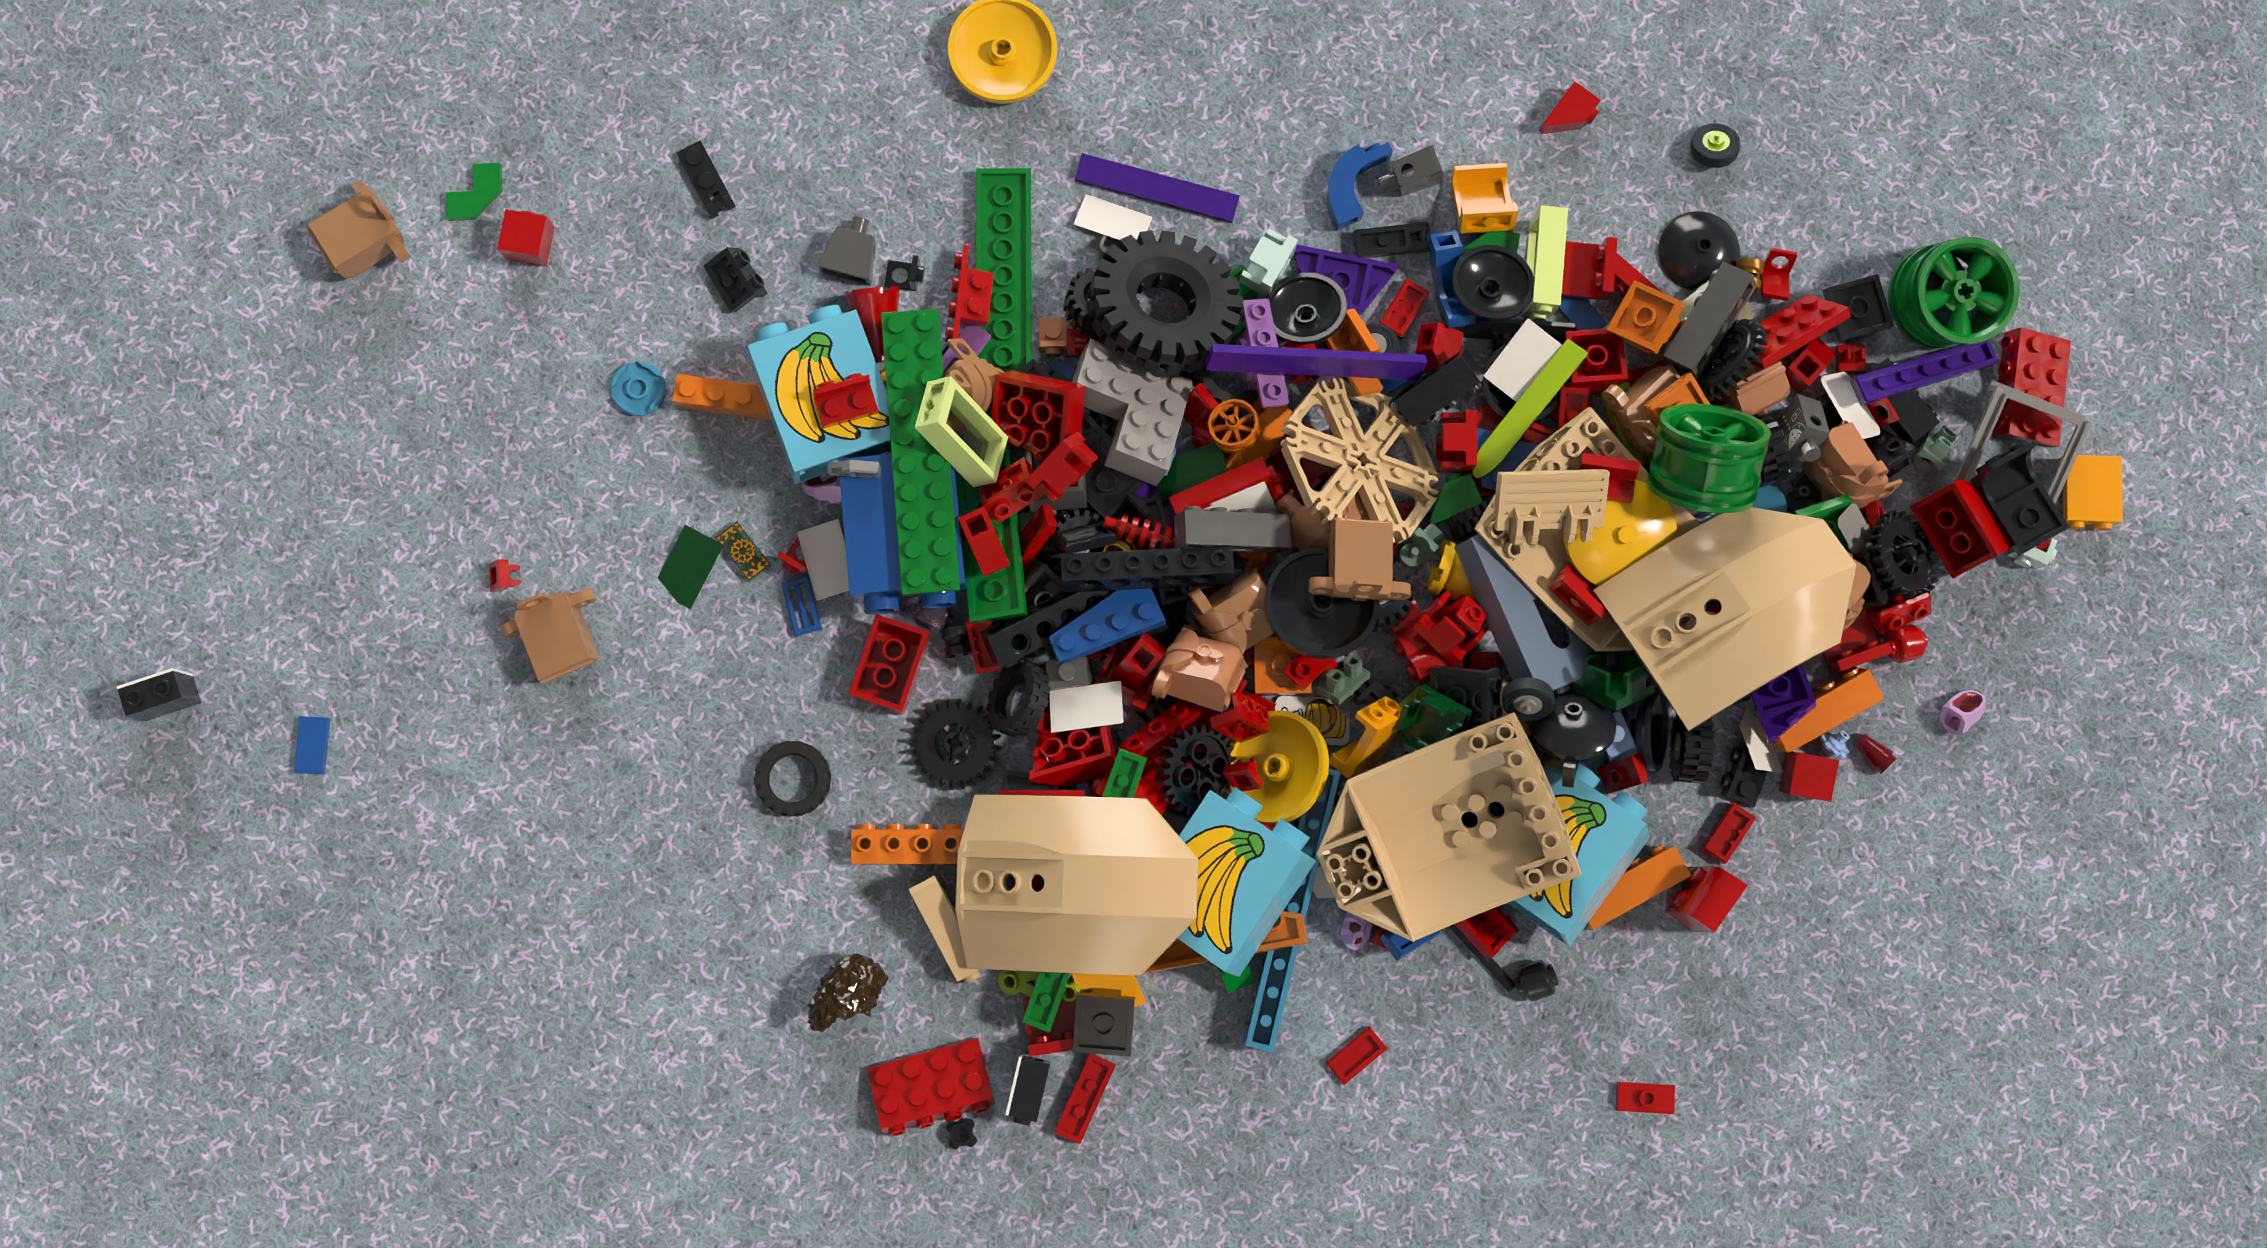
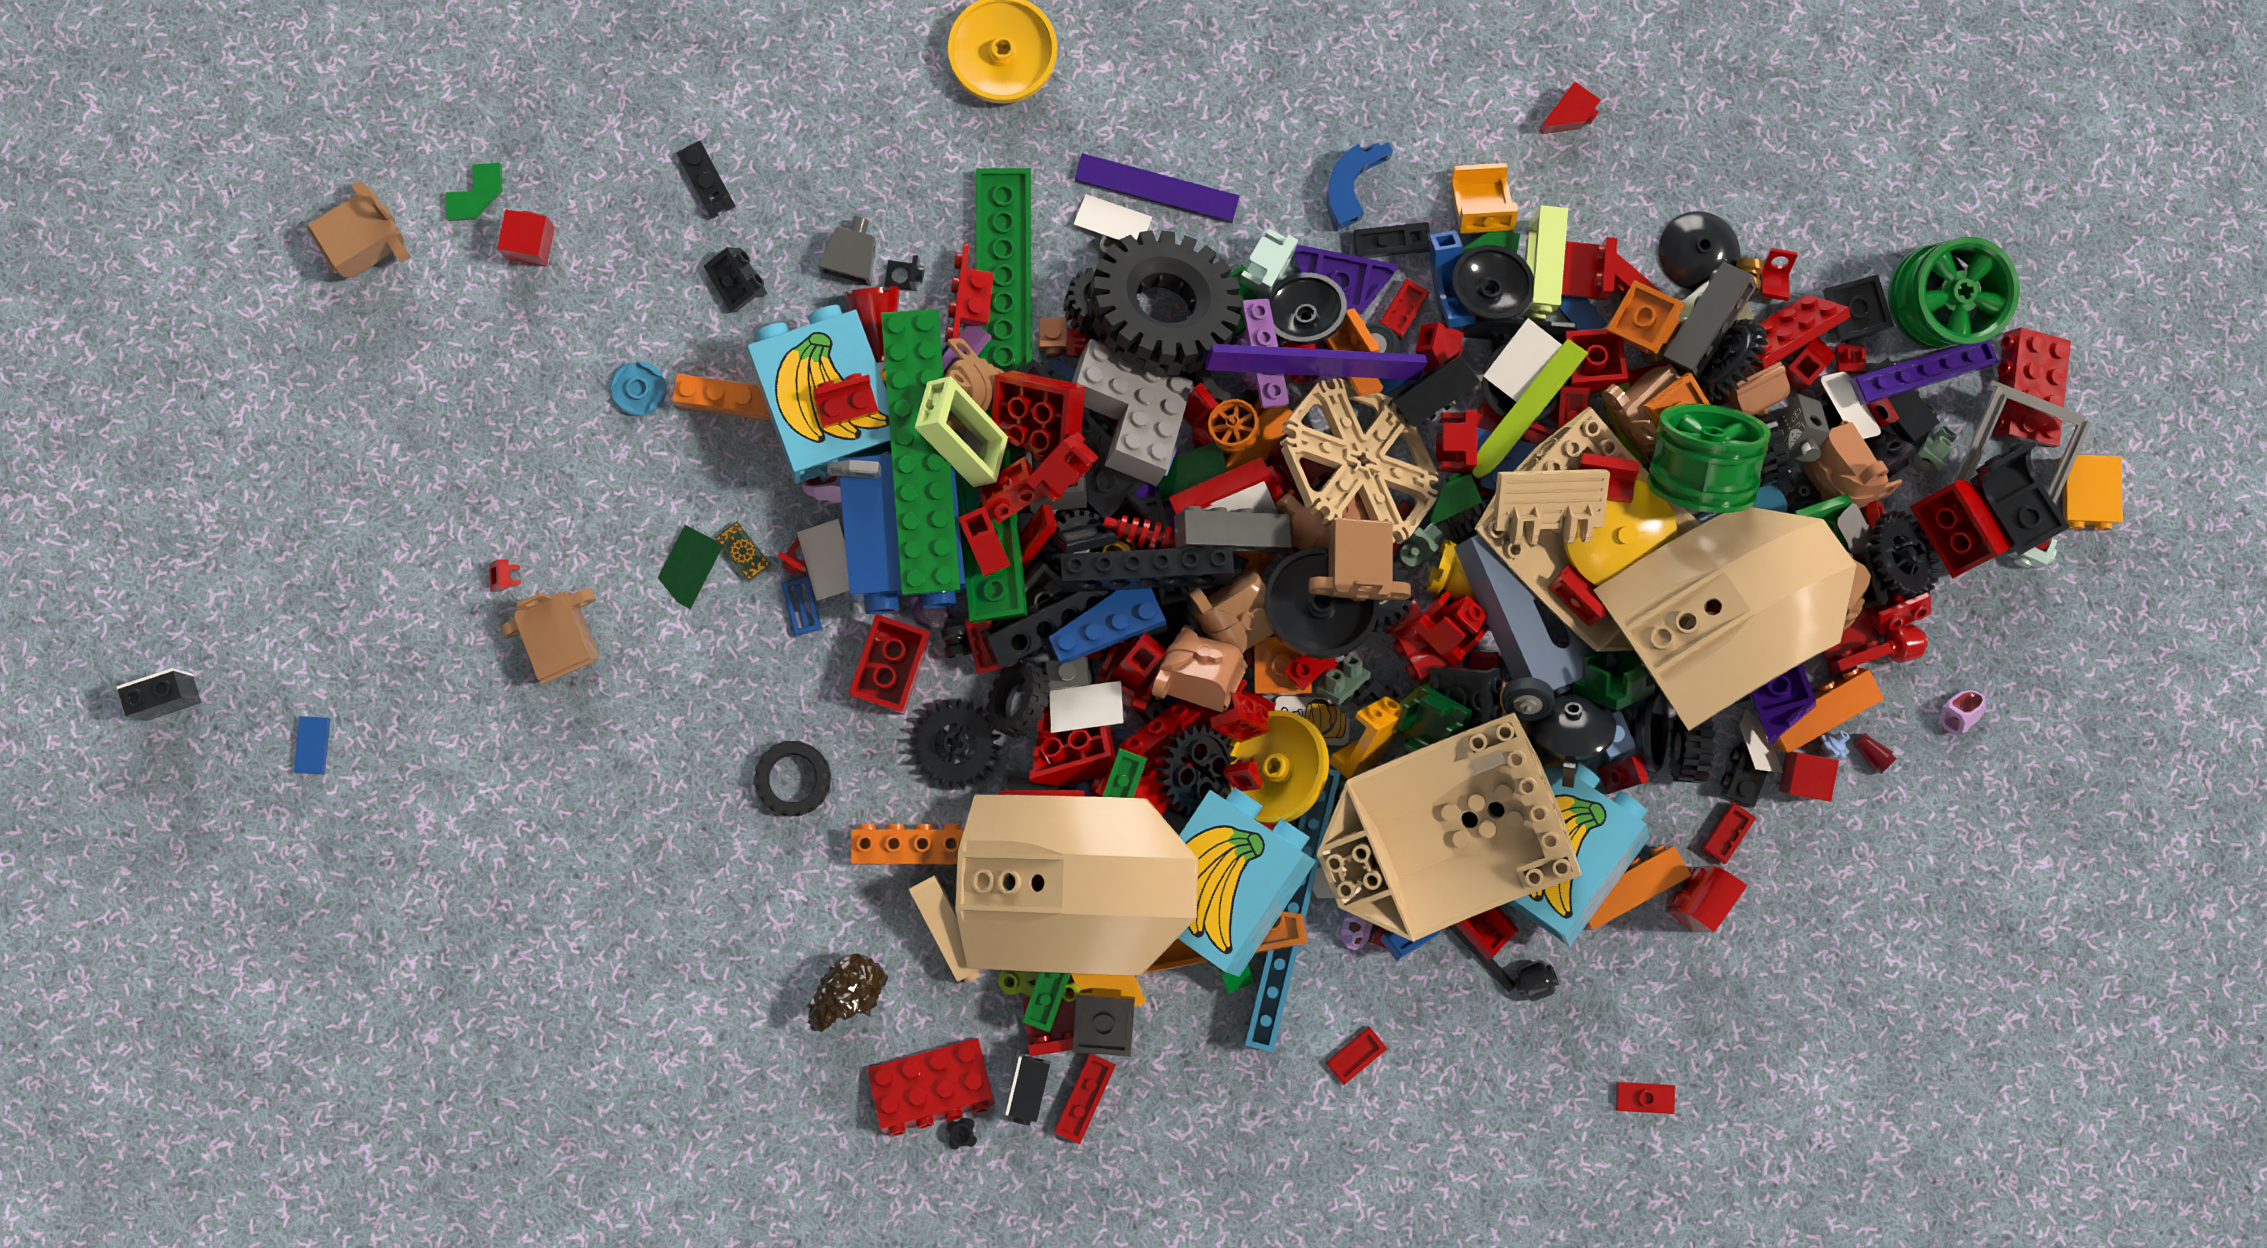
dark grey torso [1378,145,1443,196] -> none
black wheel [1690,123,1740,168] -> none

